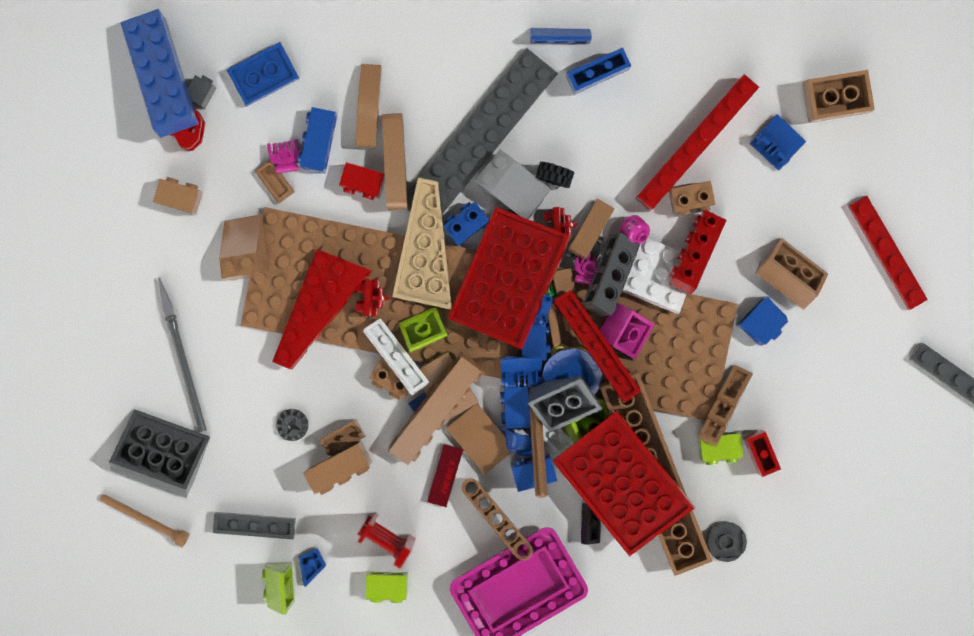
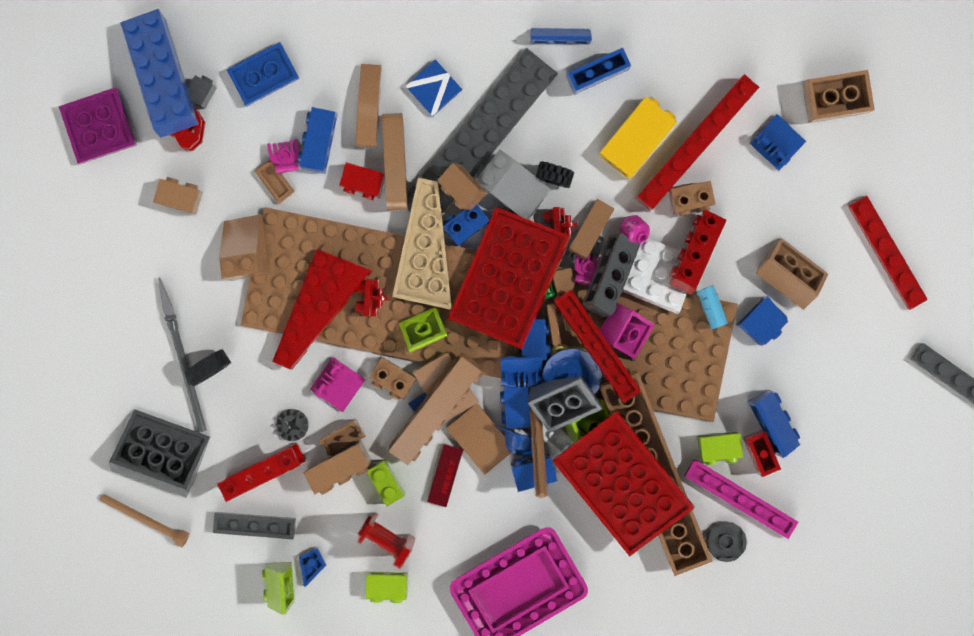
white plate [363,318,429,395] -> none
medium nougat beam [461,478,534,561] -> none
blue arm [535,295,553,326] -> none
black plate [581,503,601,545] -> none
medium nougat slope [698,365,753,447] -> none
none -> magenta plate [58,87,137,164]
none -> black tyre [184,349,231,387]
none -> red fence [217,443,307,502]
none -> dark pink hinge [310,357,366,412]
none -> lime brick [367,459,406,507]
none -> blue tile [406,59,462,117]
none -> medium nougat brick [437,163,487,210]
none -> yellow brick [599,96,677,180]
none -> dark pink plate [684,459,799,539]
none -> medium azure axle [697,285,728,329]
none -> blue slope [748,390,800,458]

